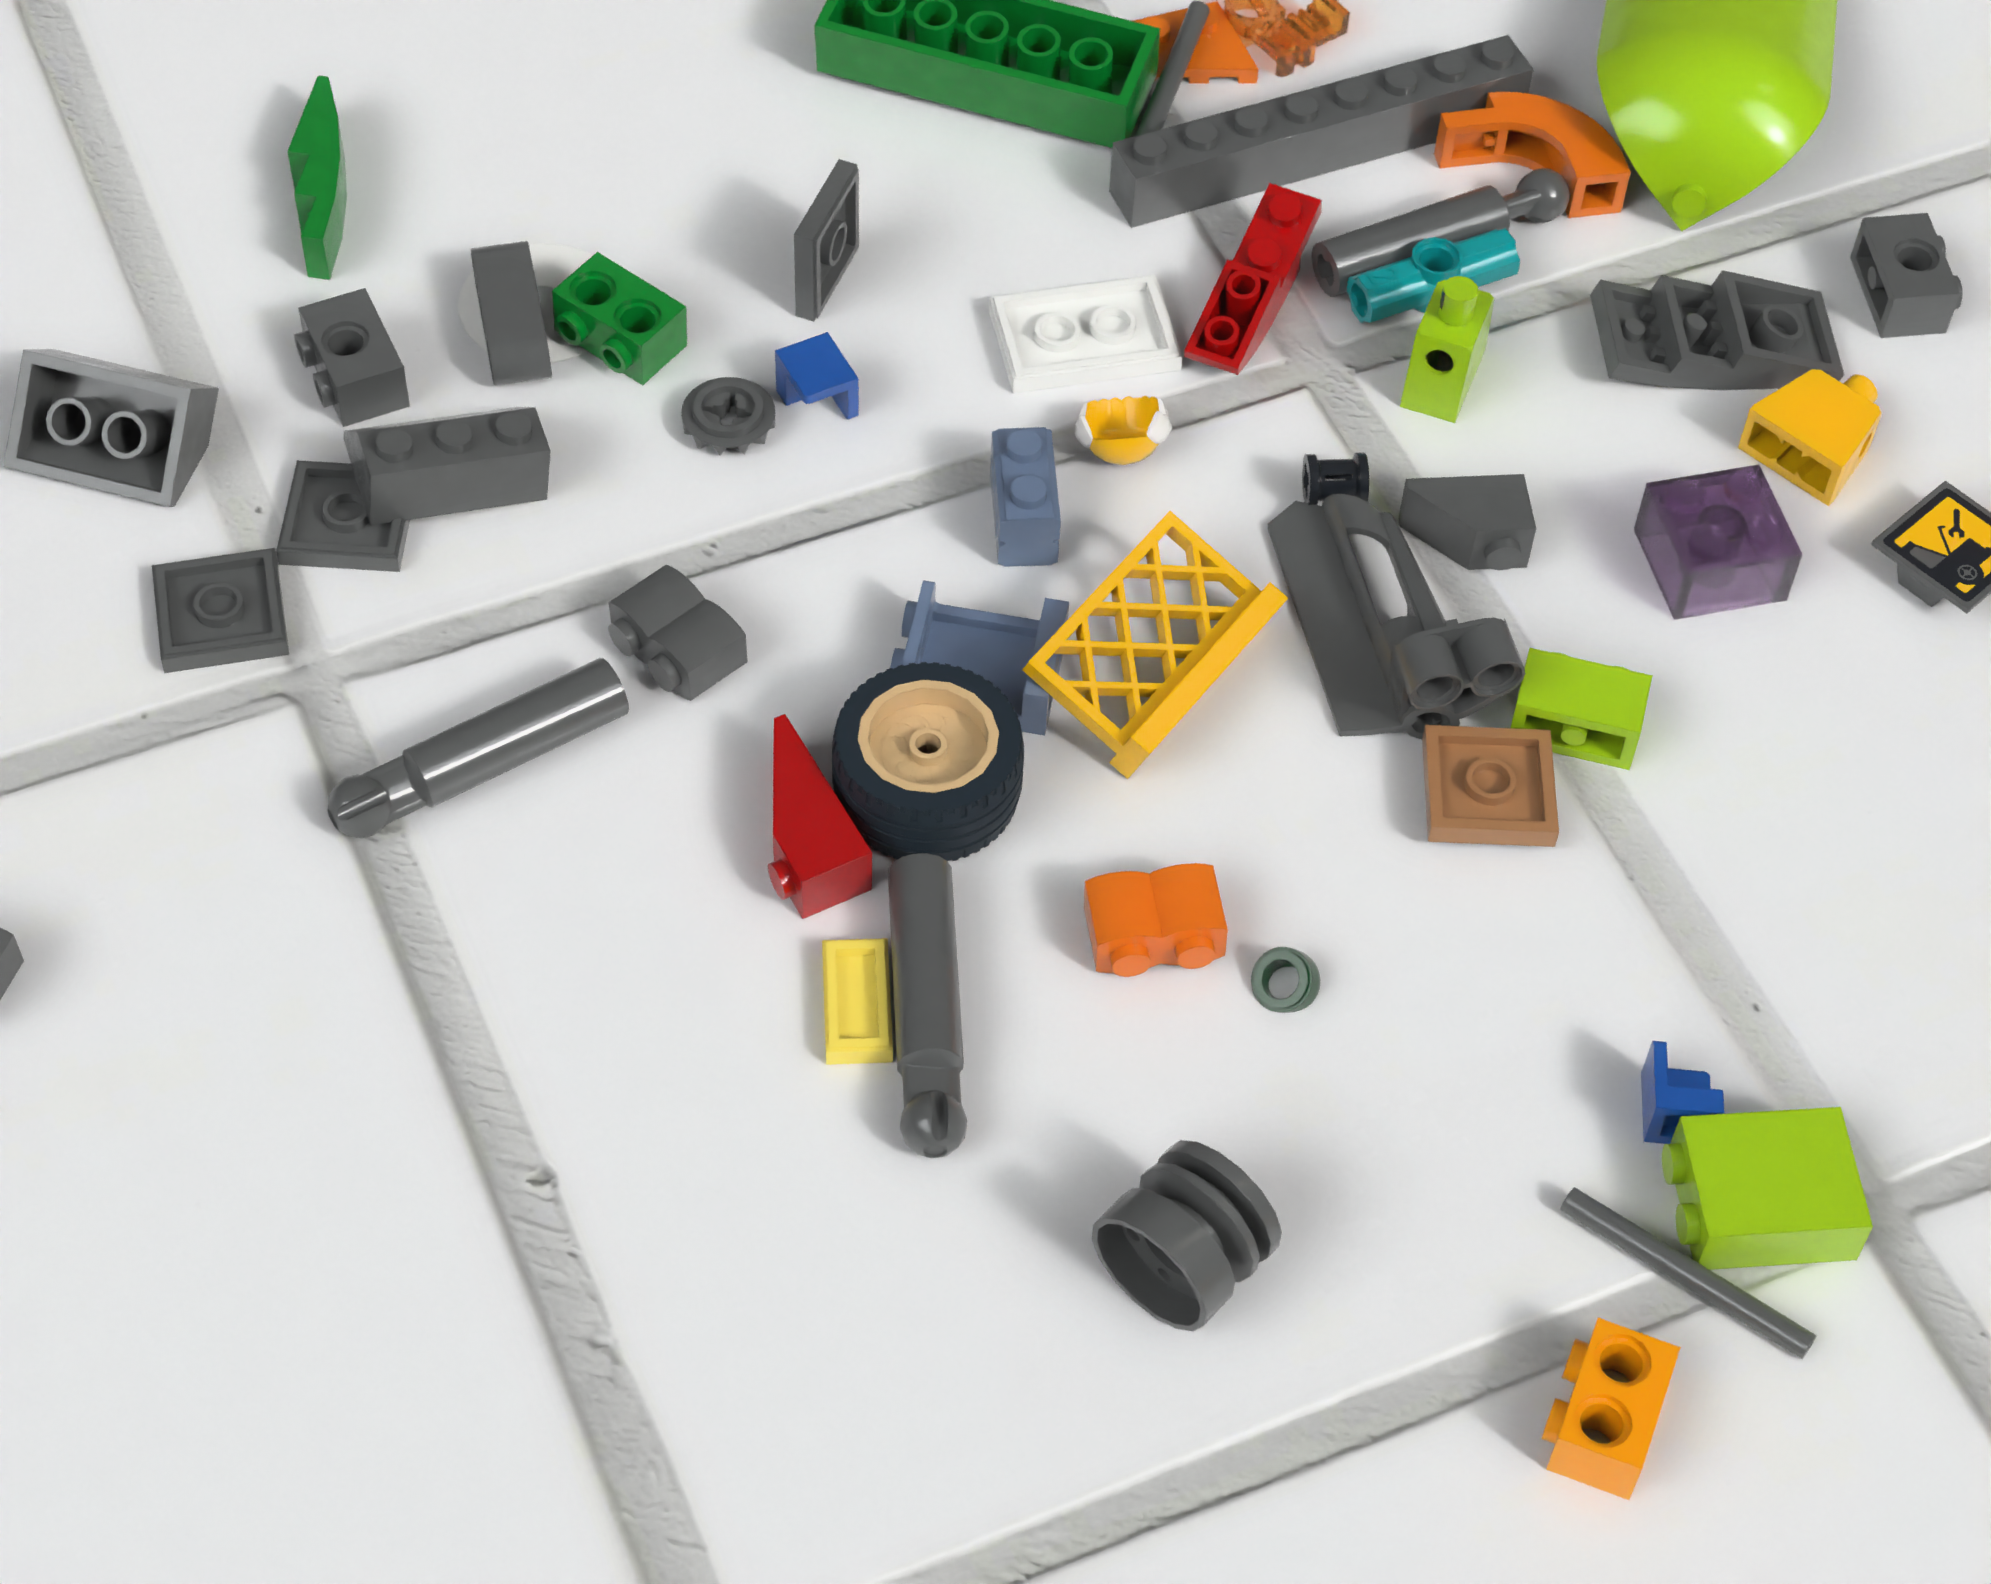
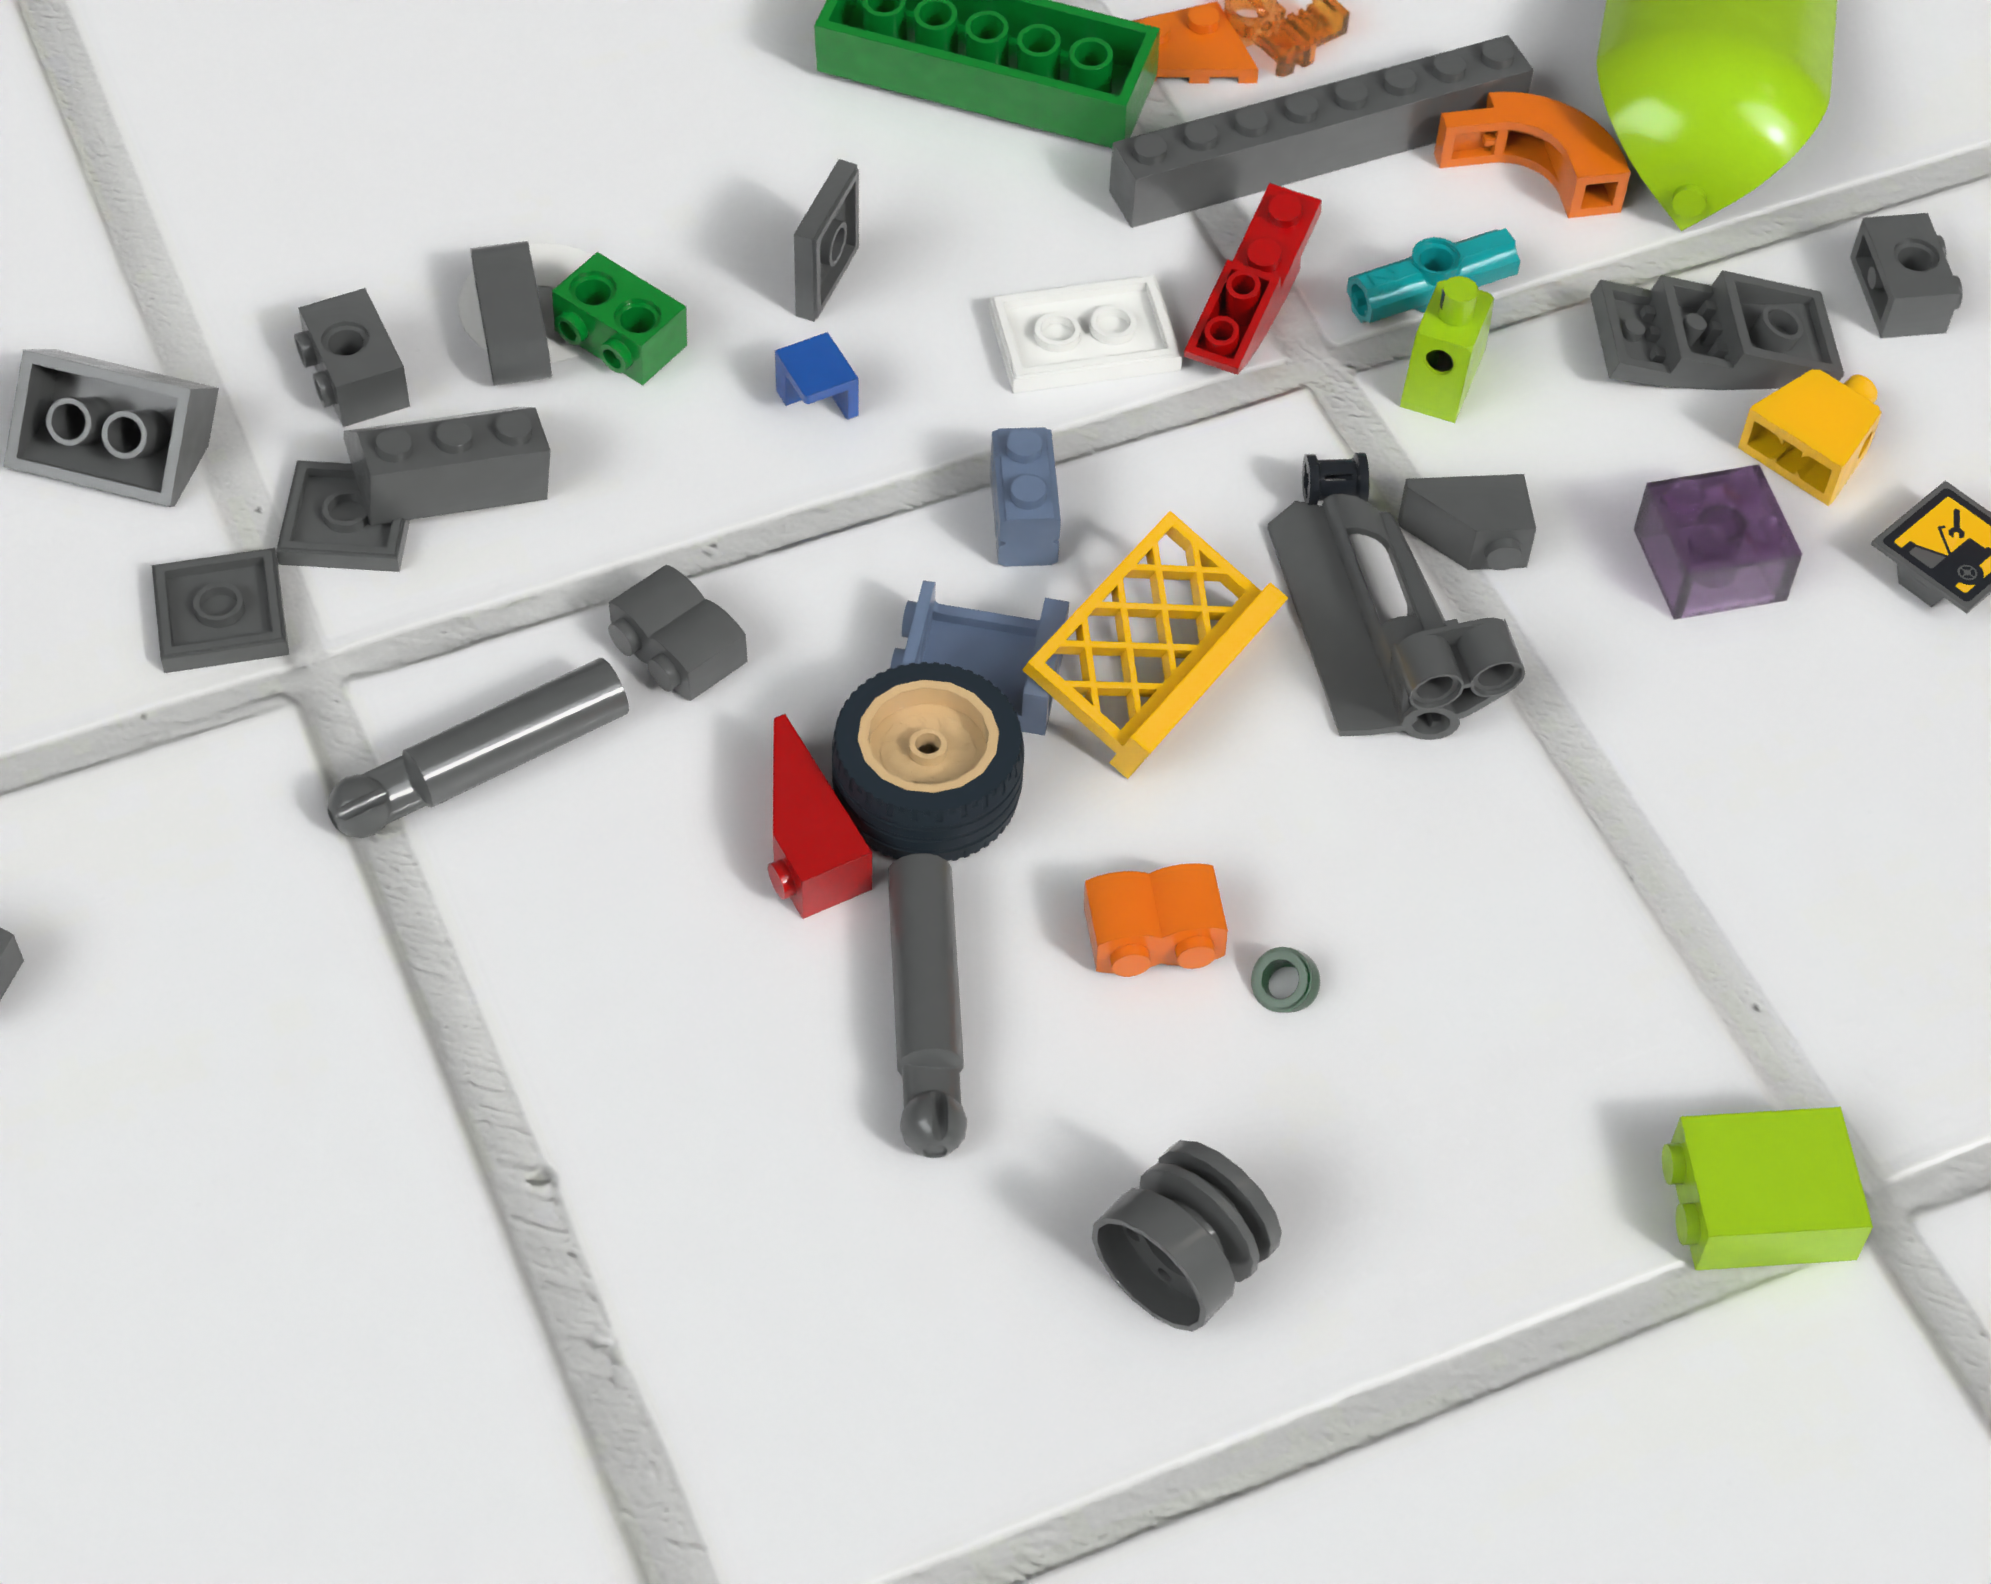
green slope [287,75,347,280] -> none
dark grey gear [681,377,775,456] -> none
light yellow tile [822,938,893,1065] -> none
yellow hair [1074,396,1172,465] -> none
dark grey piece [1136,1,1210,136] -> none
dark grey piece [1311,168,1570,297] -> none
medium nougat plate [1422,725,1559,847] -> none
lime brick [1510,647,1653,770] -> none
light orange brick [1541,1318,1681,1500] -> none
dark grey piece [1560,1187,1817,1359] -> none
blue panel [1641,1041,1724,1144] -> none

